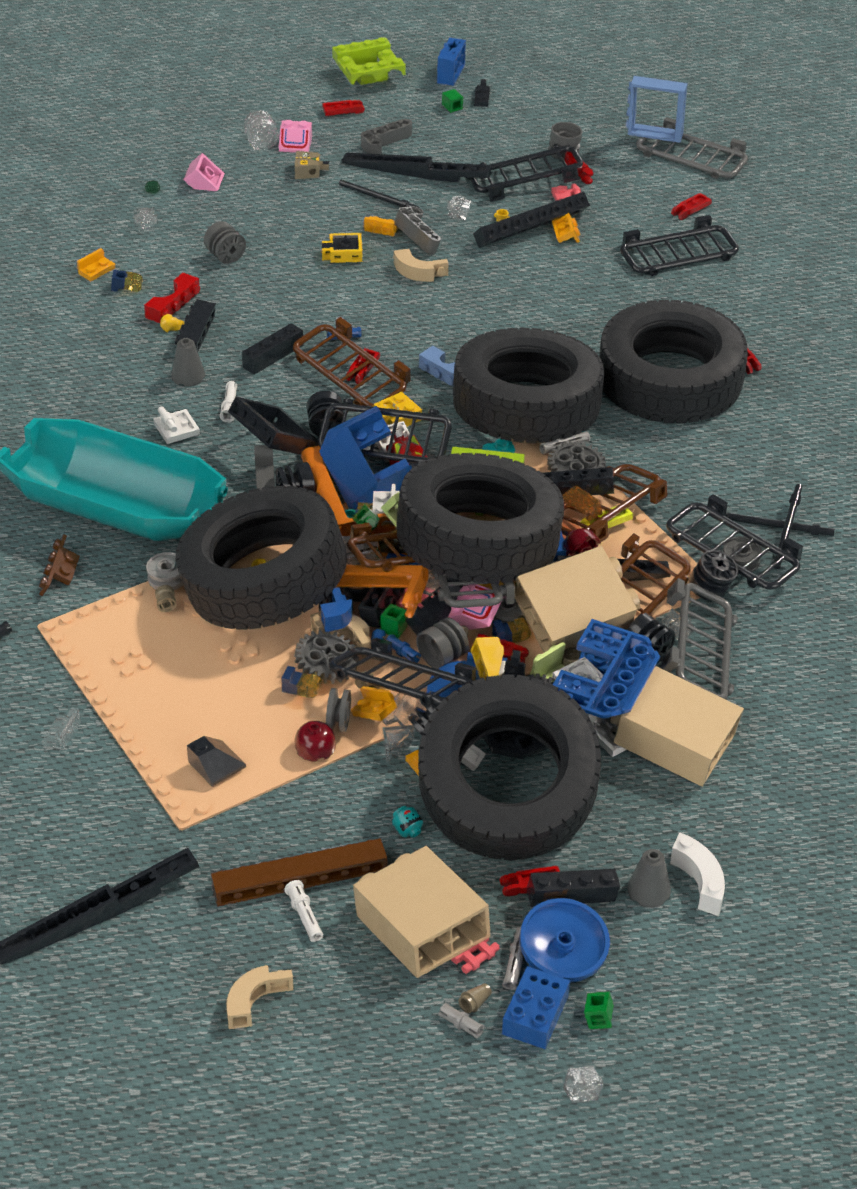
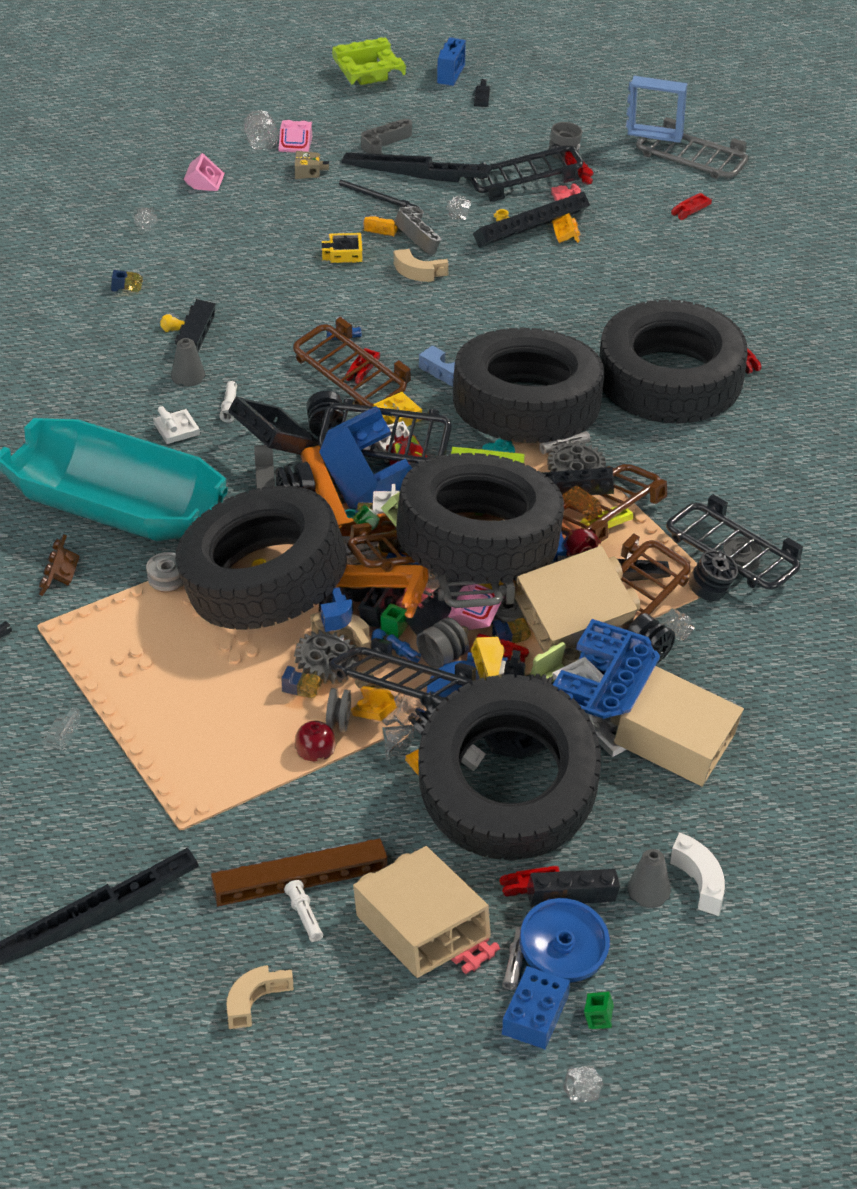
light orange bracket [77,248,116,281] -> none
red arch [144,272,200,323] -> none
clear green plate [145,180,160,194] -> none
dark tan wheel [155,585,177,612] -> none
black slope [187,736,246,786] -> none
dark grey wheel [203,221,246,264] -> none
black brick [242,323,304,375] -> none
red hinge [322,100,365,116] -> none
teal head [392,805,423,838] -> none
light grey pin [439,1003,484,1039] -> none
green brick [442,89,463,113] -> none
dark tan cone [459,983,492,1013] -> none
black bar [620,215,739,276] -> none
dark grey bar [661,578,738,700] -> none
black bar [726,512,835,536] -> none
black bar [774,484,803,569] -> none

